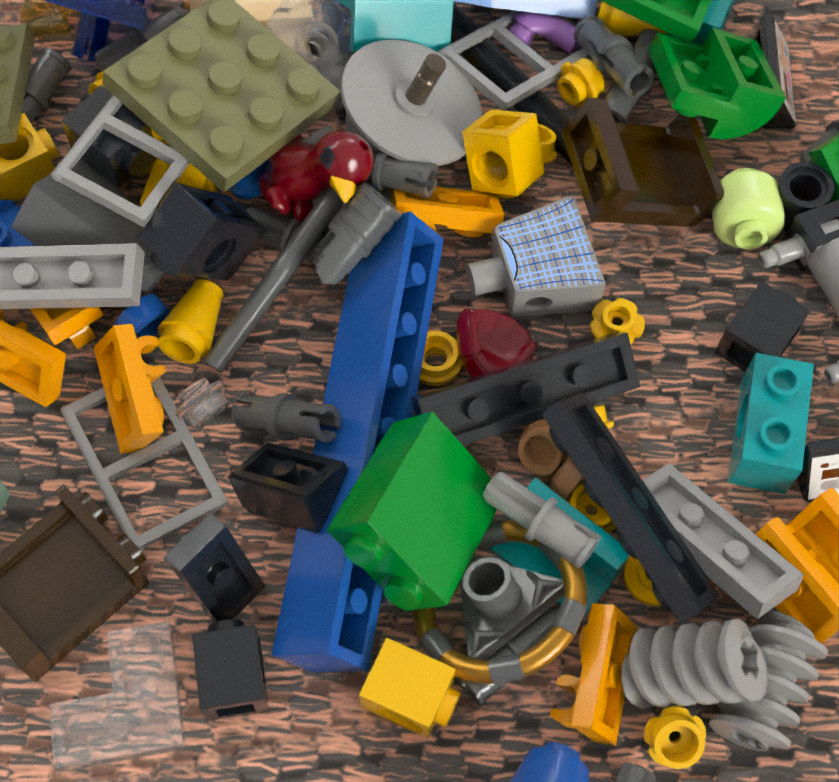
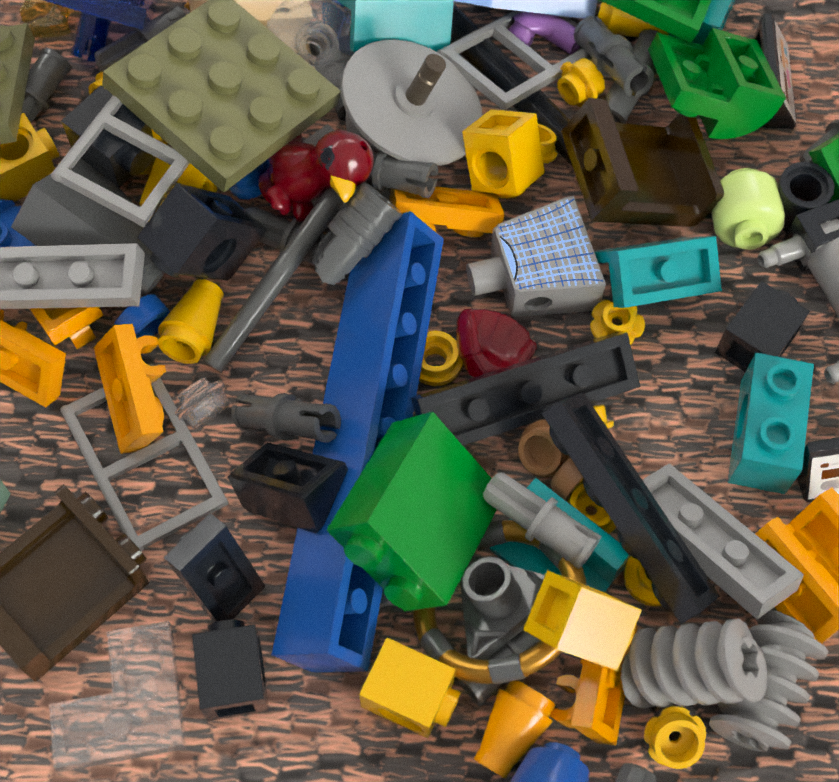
none -> light orange cone [473,680,556,779]
none -> yellow brick [523,570,642,671]
none -> teal panel [594,236,722,308]

